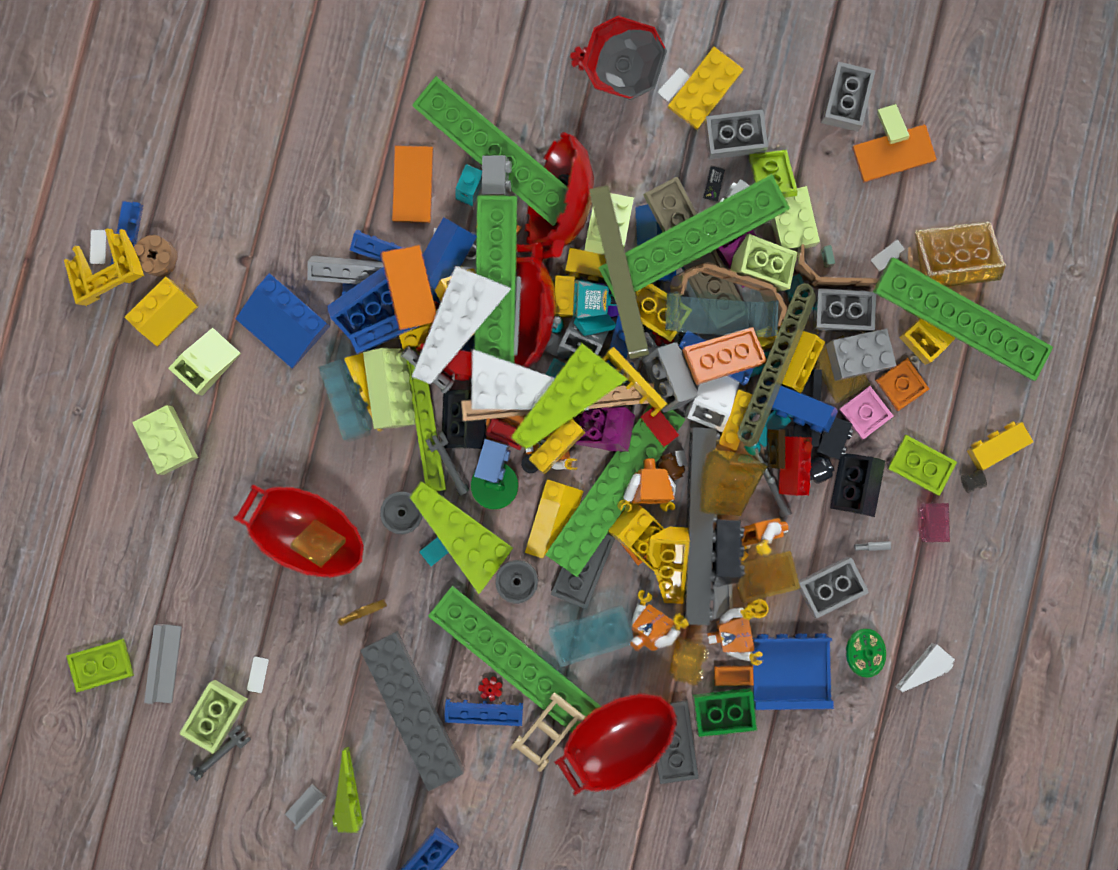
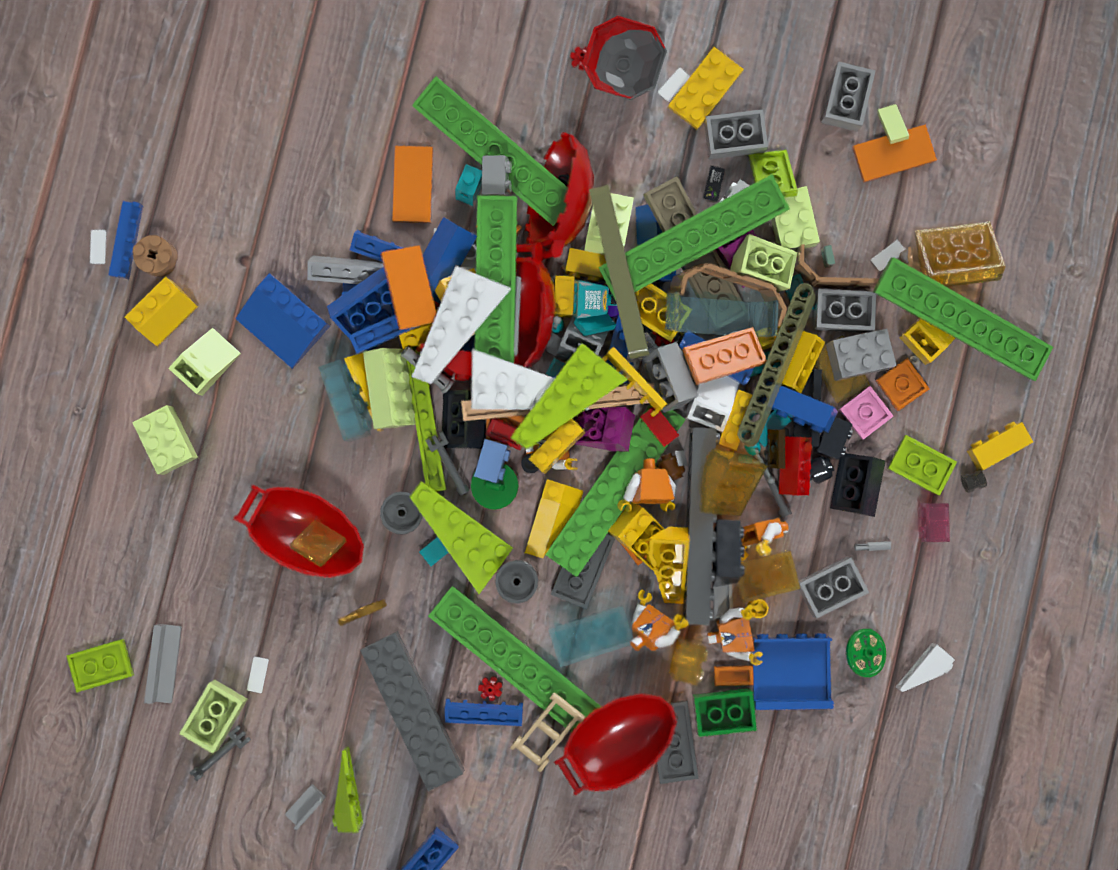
yellow wedge [64,229,144,306] -> none

